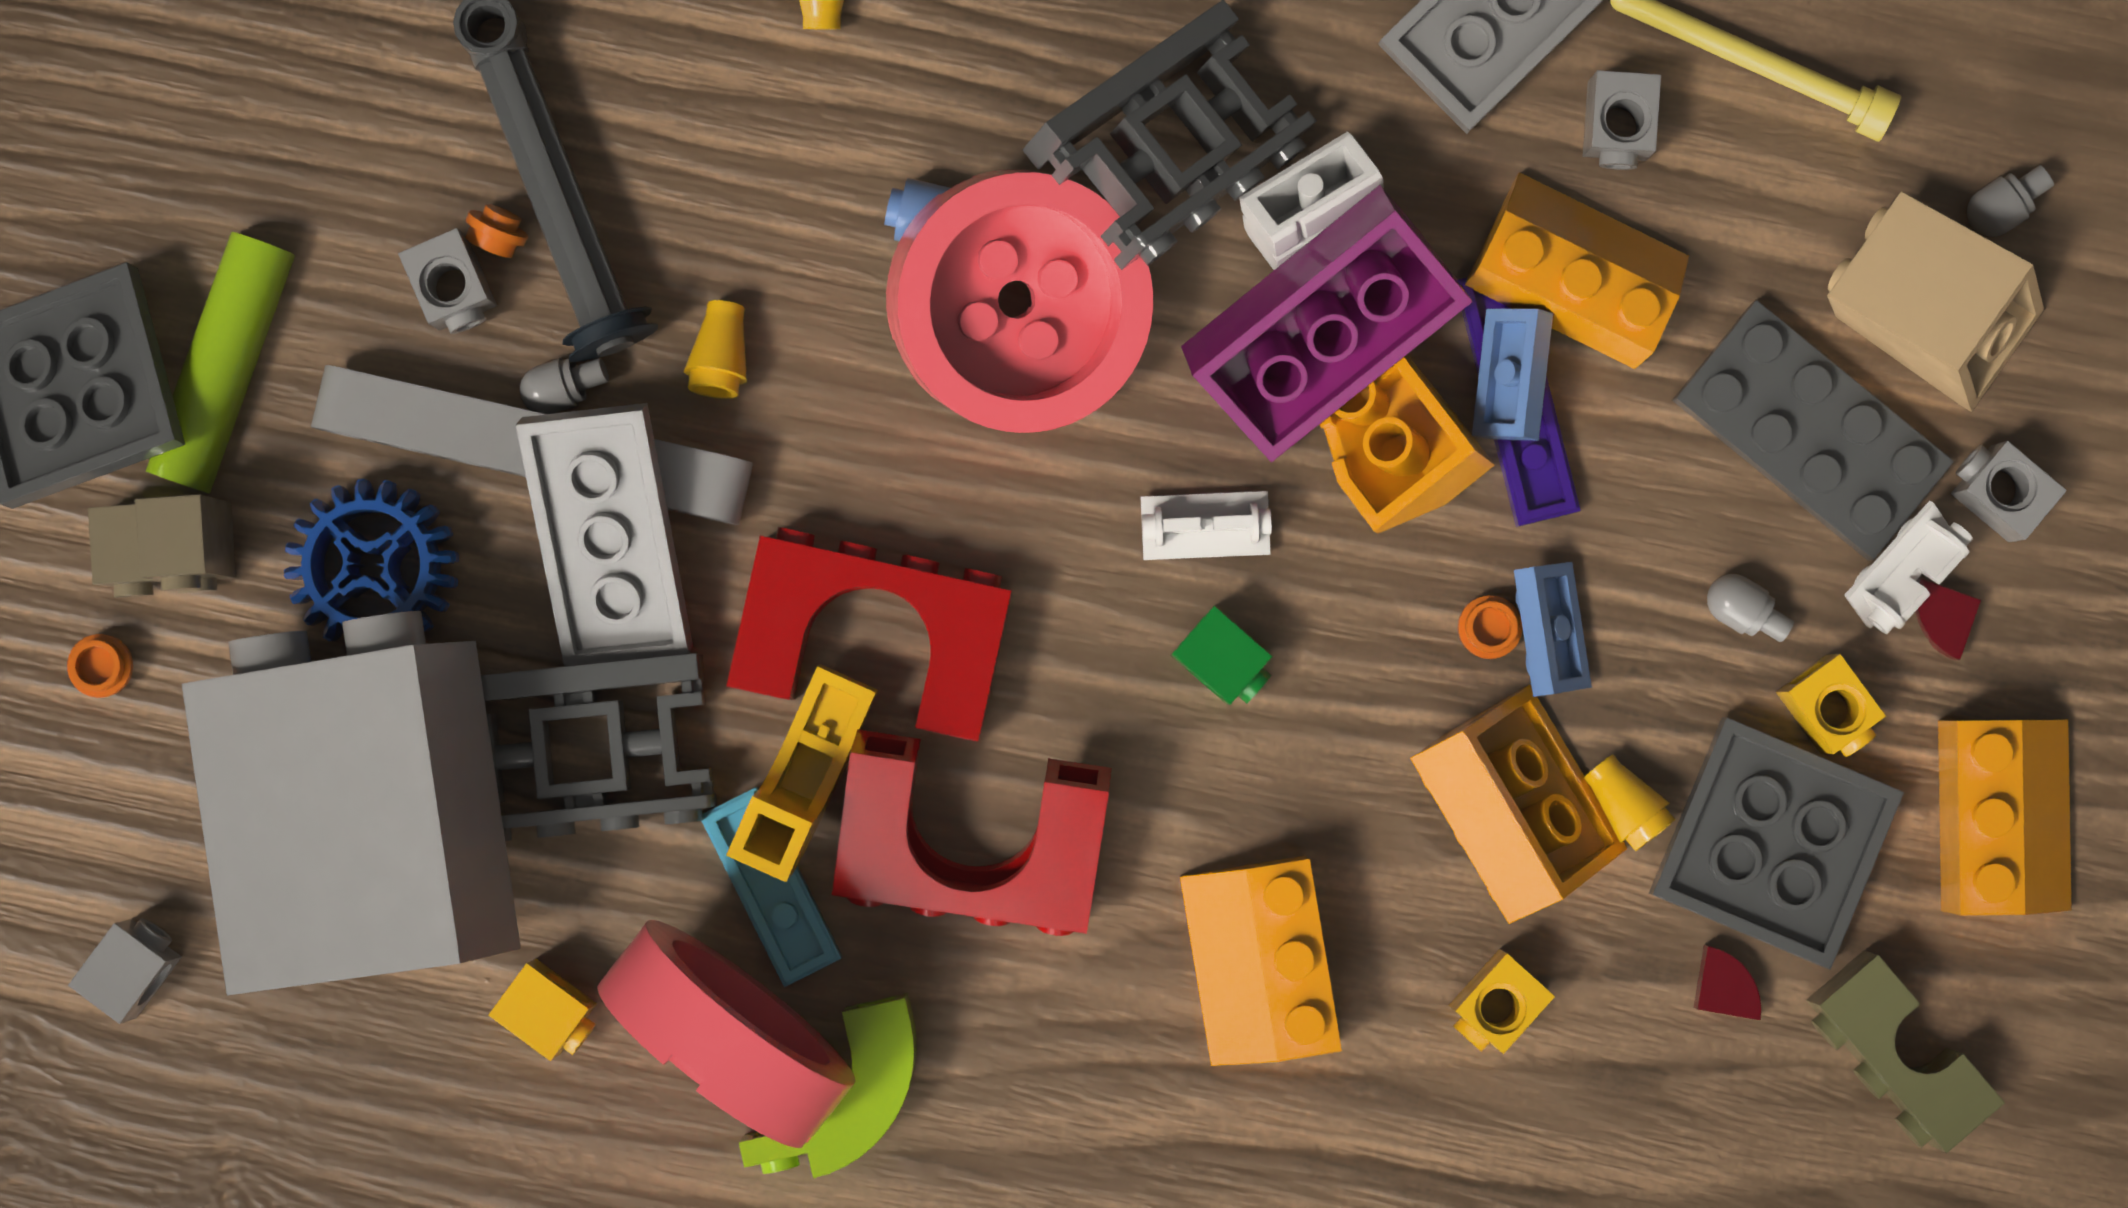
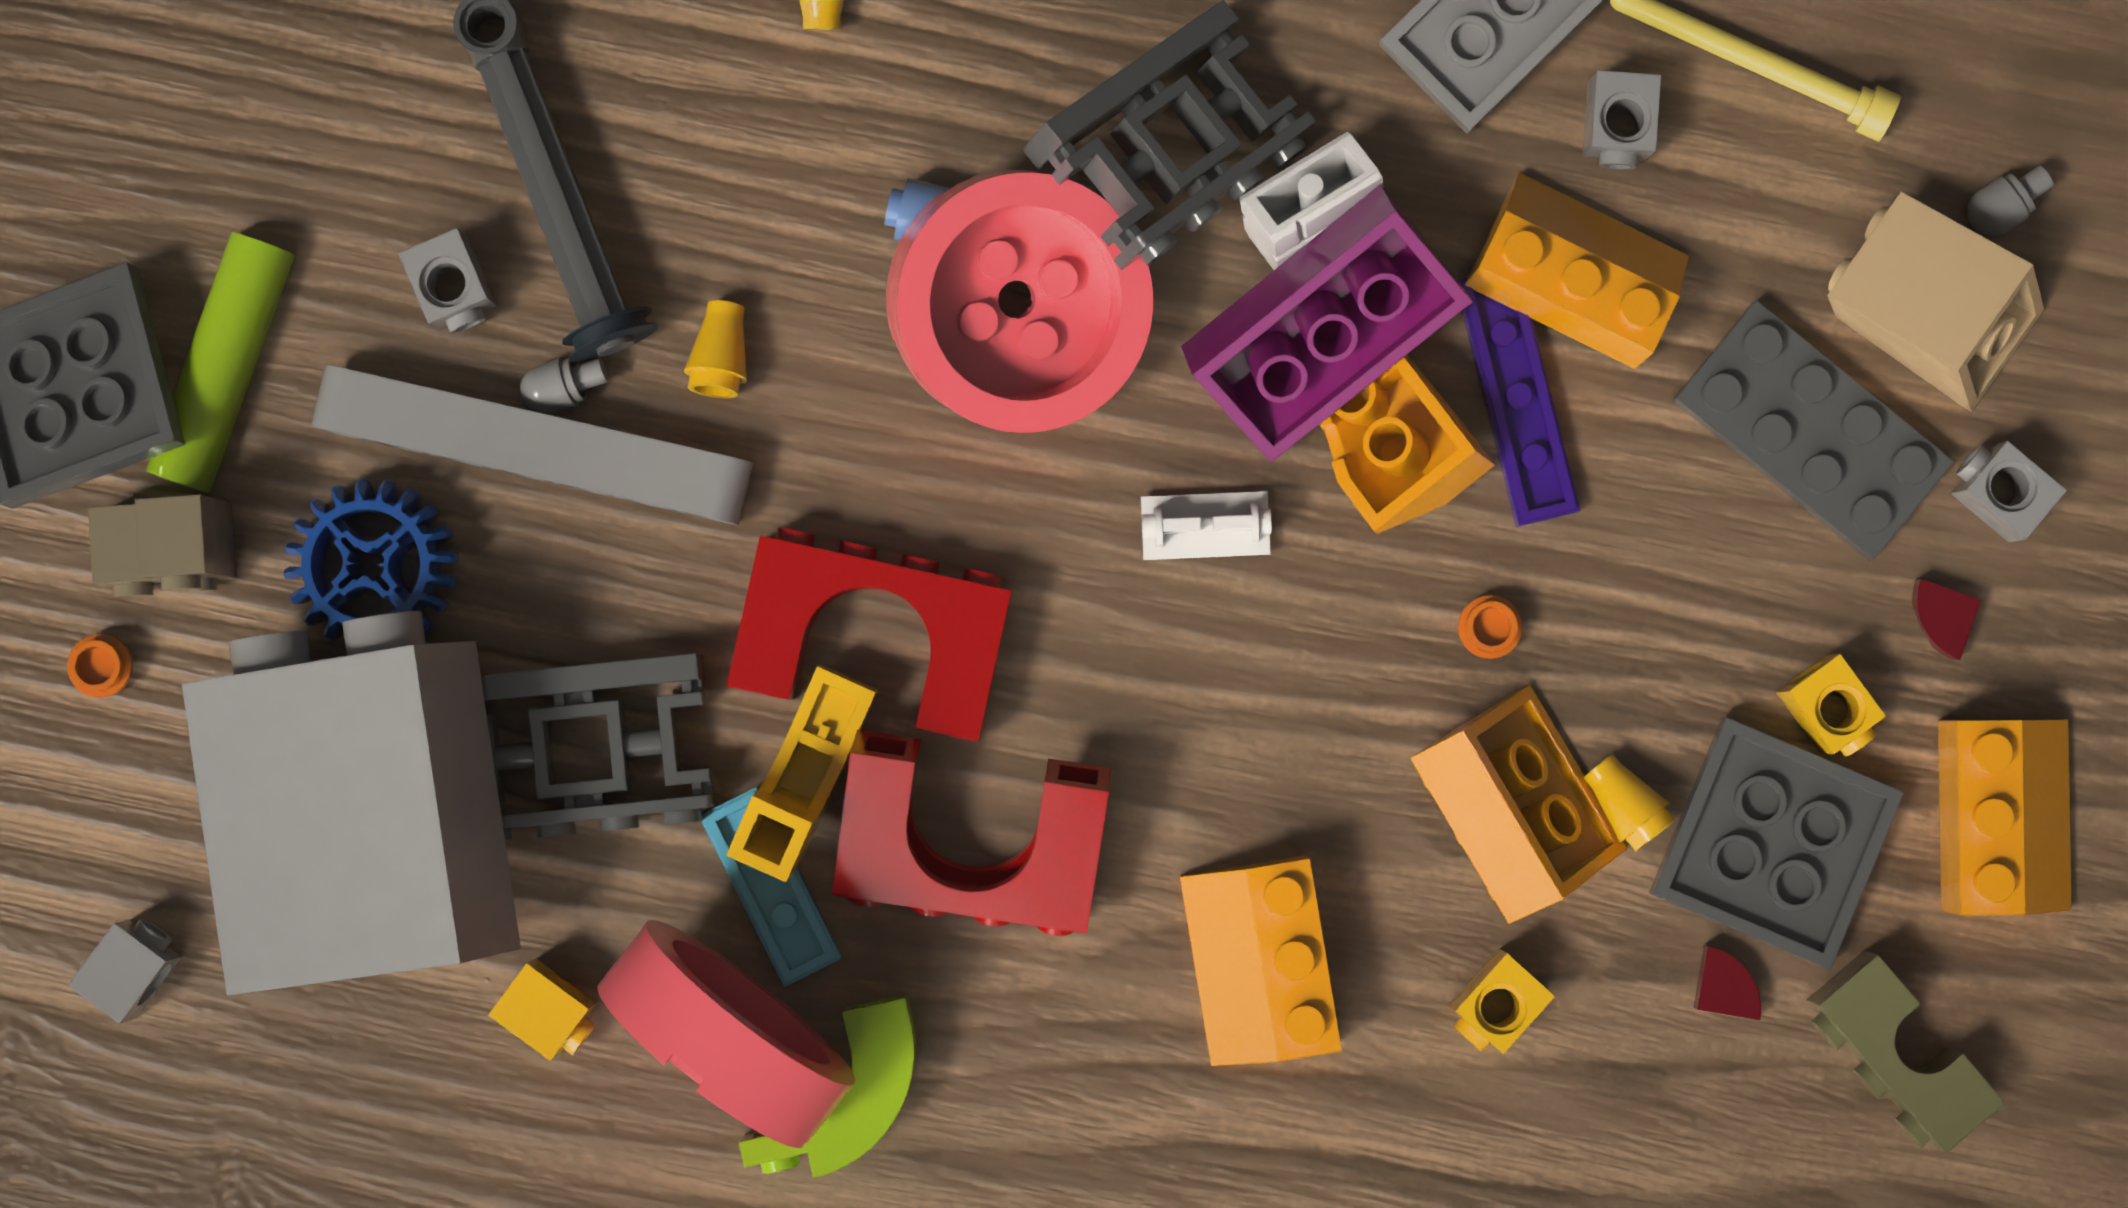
orange plate [465,204,528,258] -> none
light grey plate [515,403,693,667] -> none
green brick [1170,606,1273,705] -> none
medium blue plate [1472,309,1553,441] -> none
medium blue plate [1514,562,1592,697] -> none
light grey cylinder [1707,574,1794,642] -> none
white hinge [1844,501,1973,634] -> none

